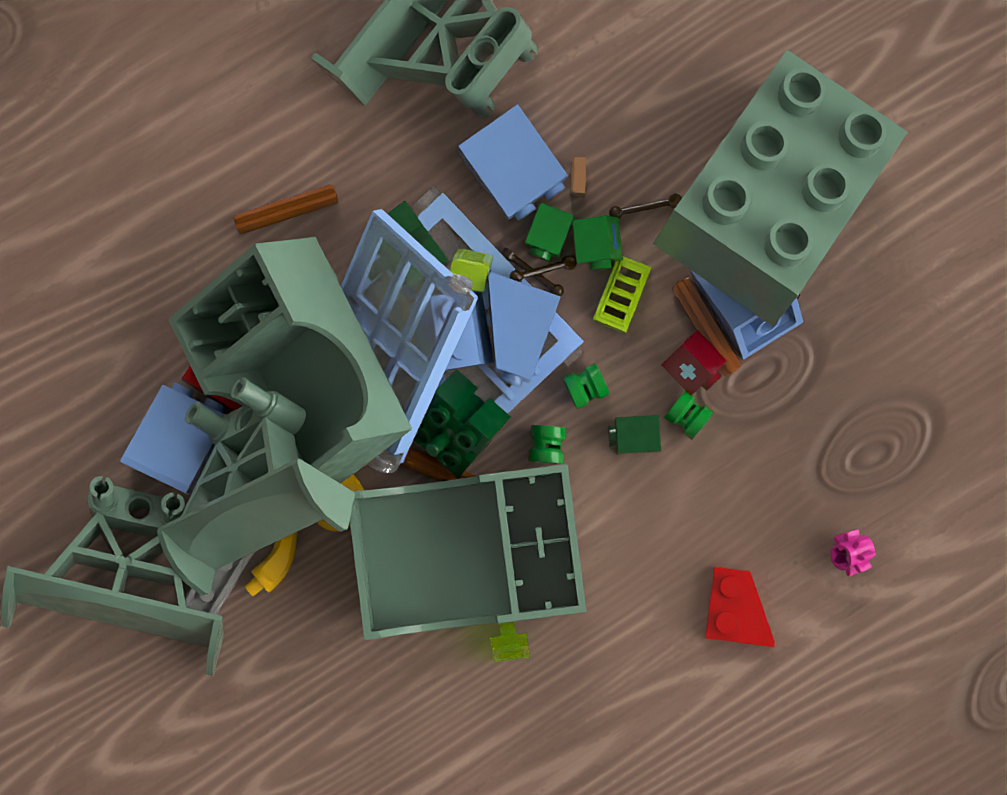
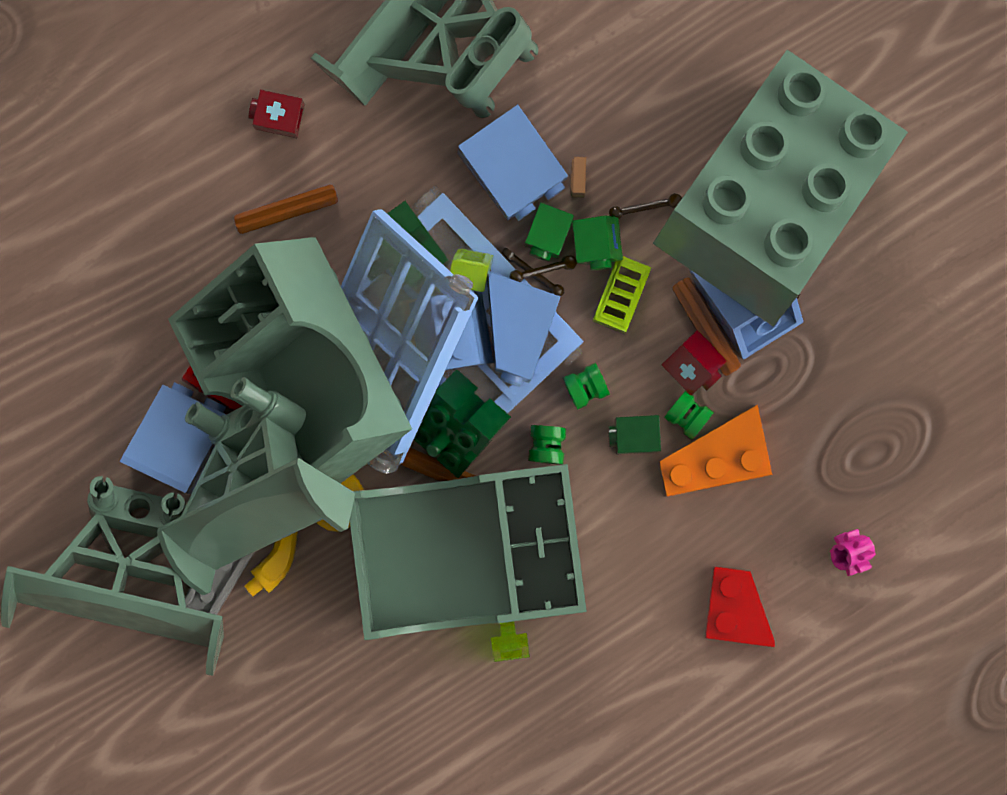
none -> dark red brick [248,89,305,139]
none -> orange wing [659,404,773,497]

